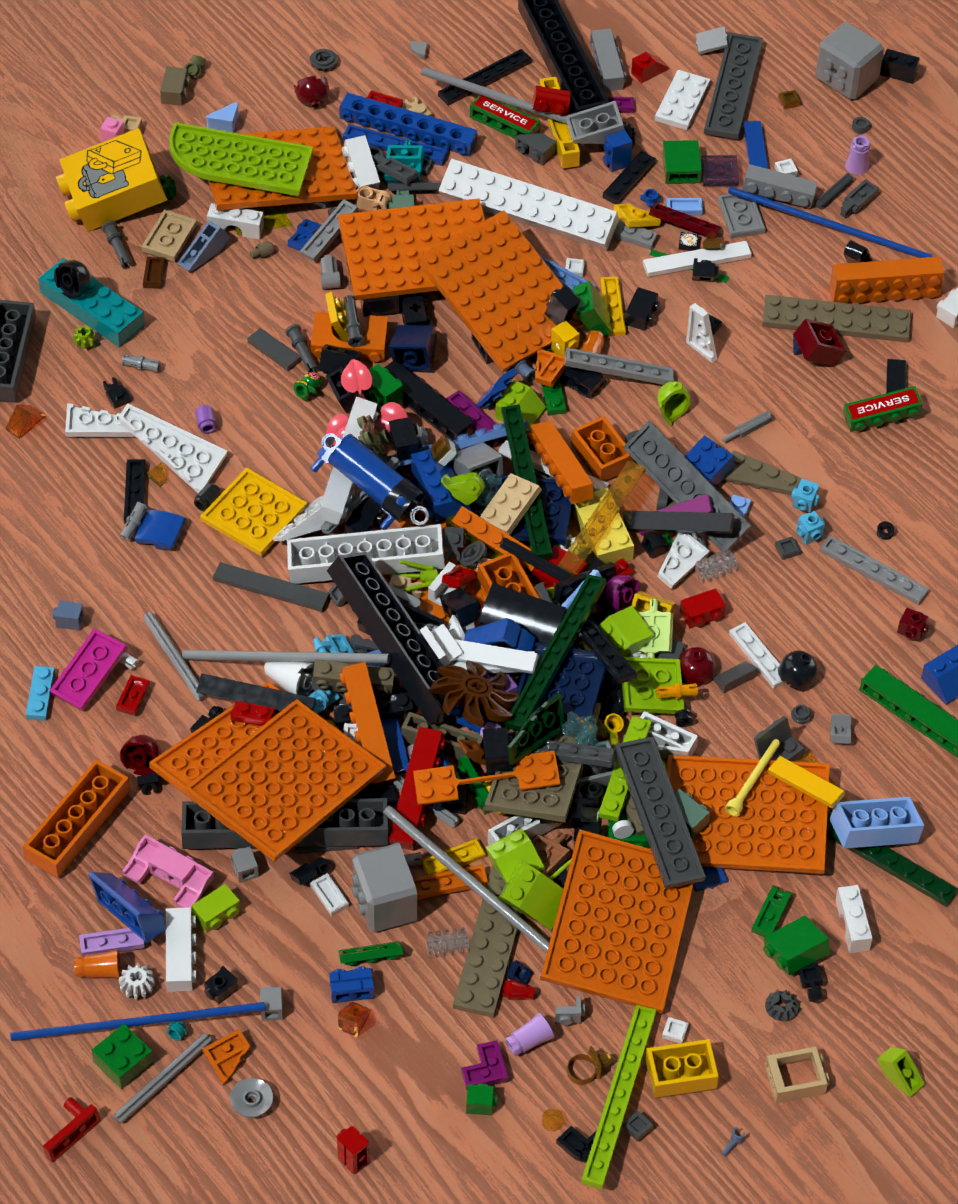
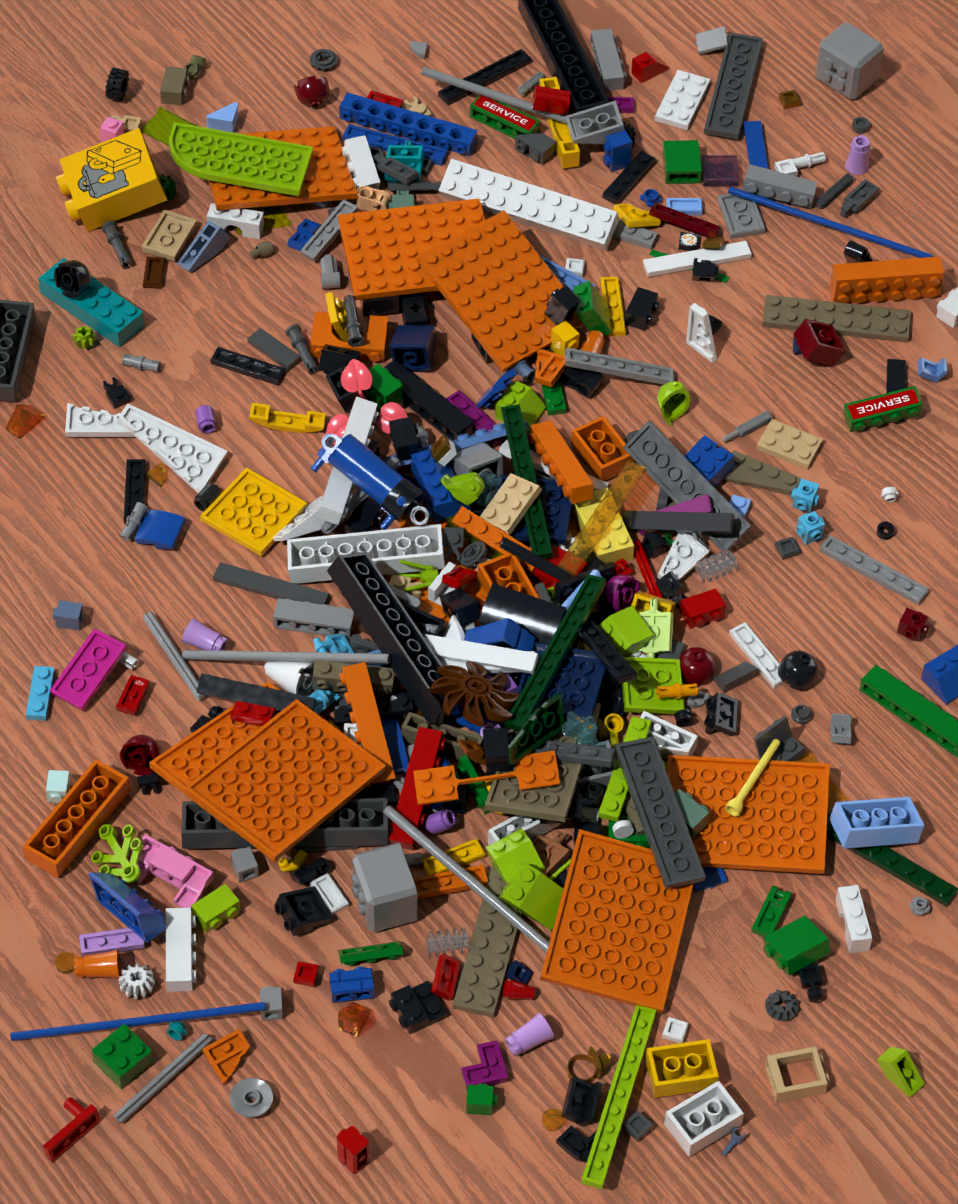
black brick [204,966,238,1004] -> none
green animal [294,372,322,401] -> none
dark grey tile [328,584,347,607] -> none
olive plant [357,415,392,462] -> none
white panel [420,624,463,666] -> none
light grey bracket [555,996,585,1026] -> none
yellow tile [768,756,845,809] -> none
black brick [880,49,920,84] -> none
none -> light aqua brick [46,770,71,803]
none -> clear yellow tile [55,952,75,974]
none -> lime plant [91,824,144,883]
none -> black tyre [105,67,129,101]
none -> clear neon green piece [140,106,197,146]
none -> lavender plant [182,618,228,651]
none -> black tile [210,347,286,386]
none -> yellow slope [249,403,326,433]
none -> light grey brick [273,598,355,640]
none -> black plate [274,886,333,936]
none -> yellow arm [278,850,308,872]
none -> red plate [293,961,319,987]
none -> black plate [389,981,447,1034]
none -> medium lavender brick [425,809,456,835]
none -> red plate [431,953,460,1001]
none -> light grey axle [517,71,545,96]
none -> black bracket [561,1076,602,1127]
none -> red axle [633,540,664,598]
none -> black plate [655,571,686,609]
none -> white brick [664,1081,744,1157]
none -> light grey tile [685,691,710,709]
none -> black bracket [704,692,738,736]
none -> tan plate [756,419,823,470]
none -> white axle [792,152,826,169]
none -> white plate [881,487,899,502]
none -> light grey plate [910,897,930,916]
none -> medium blue bracket [917,357,948,383]

